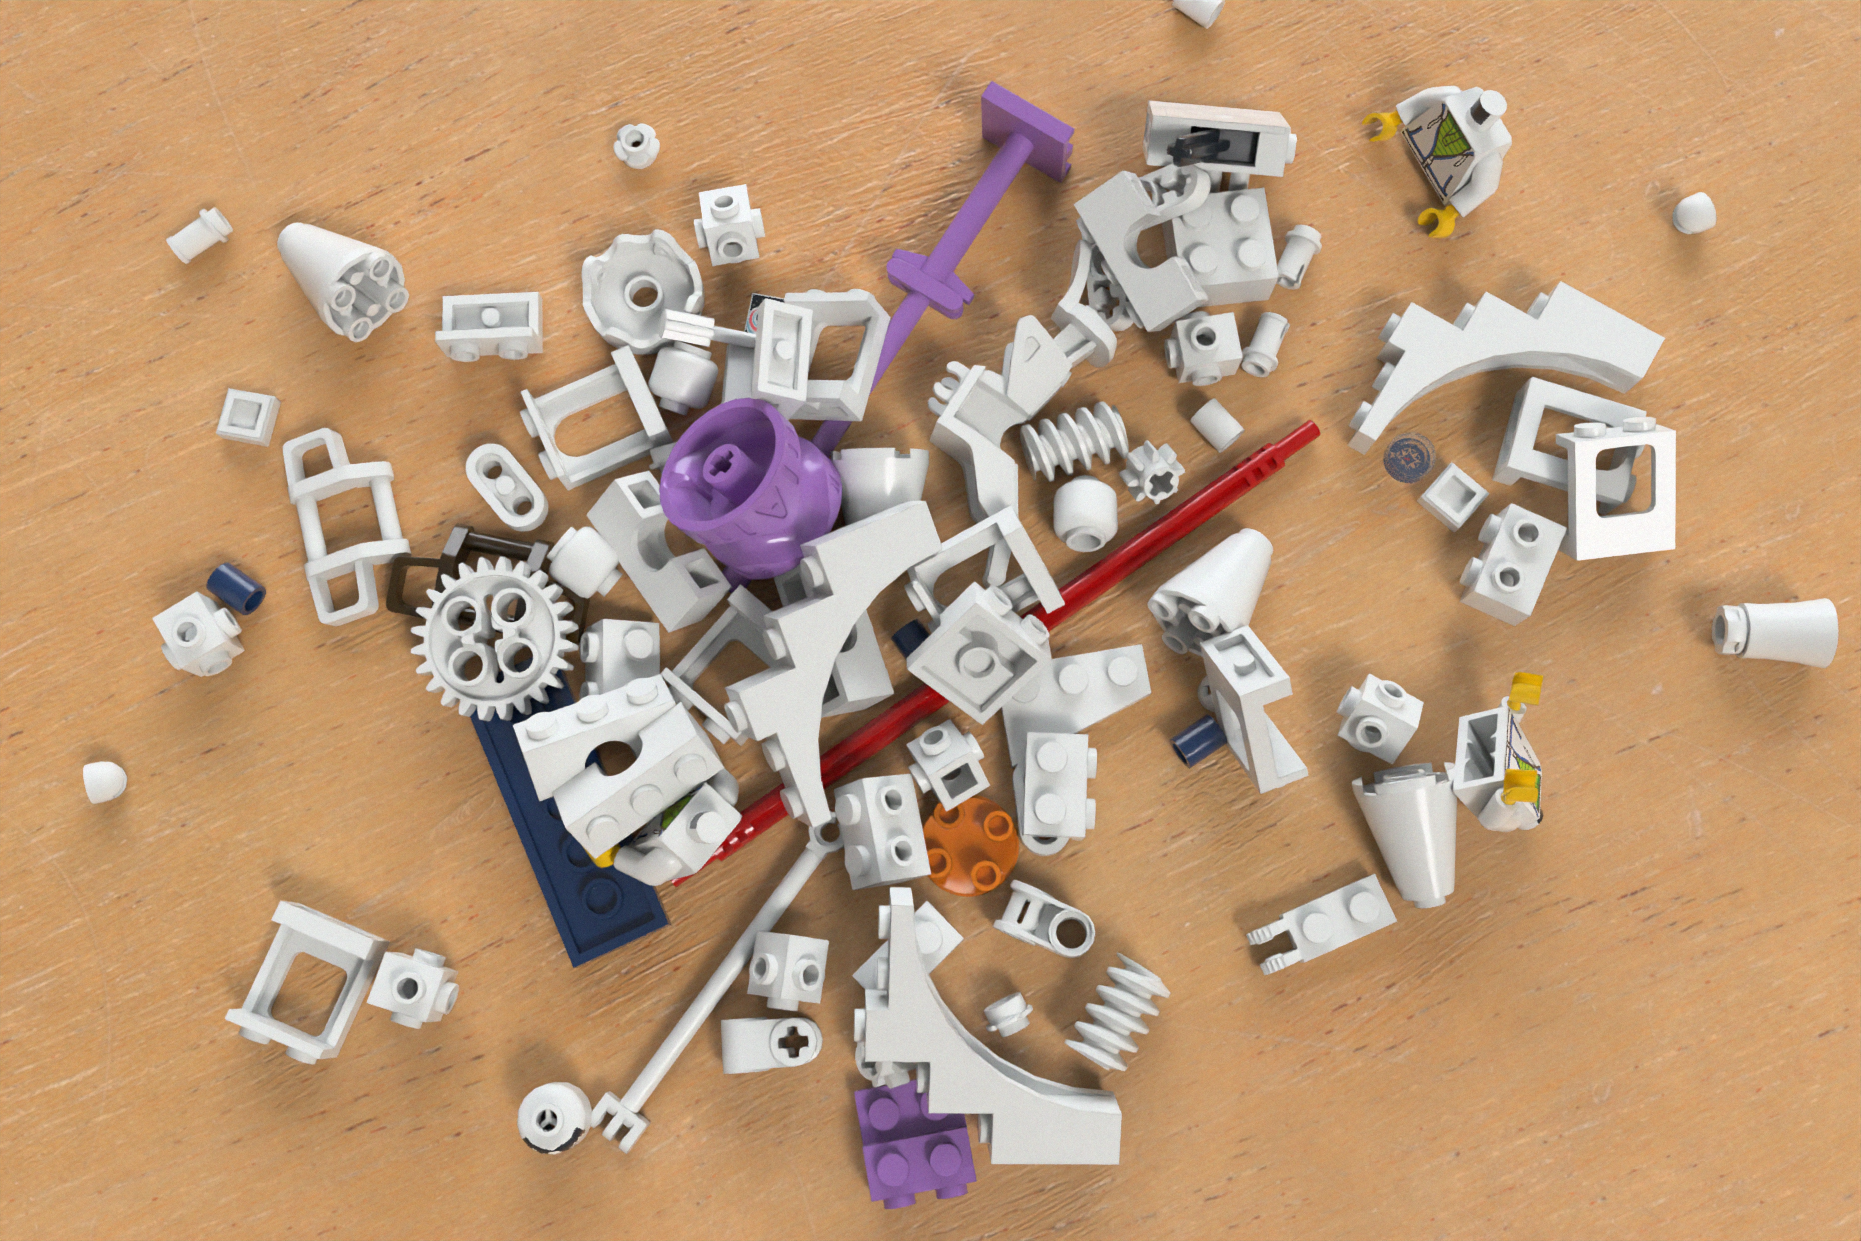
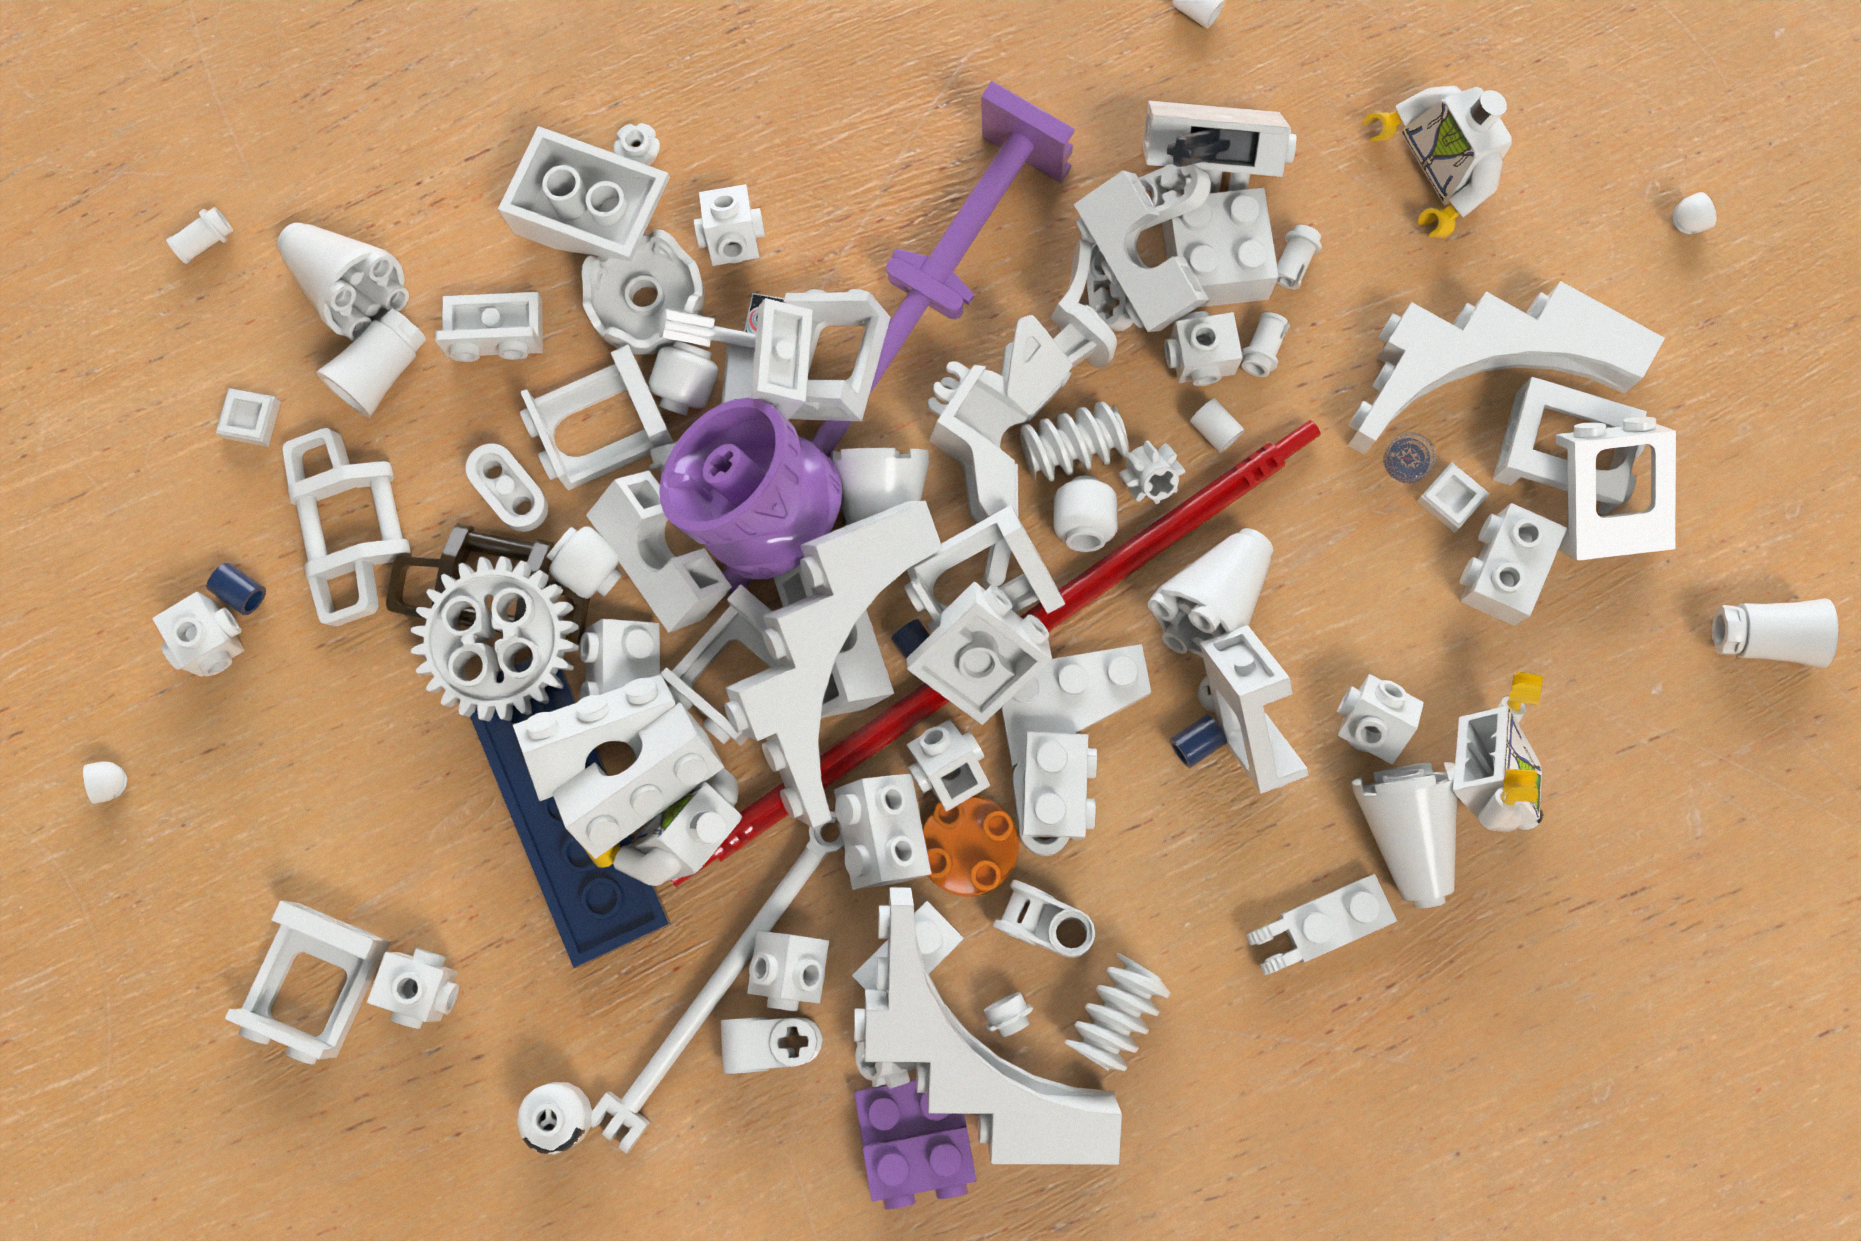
none -> white plant [316,309,426,418]
none -> white slope [498,126,670,261]

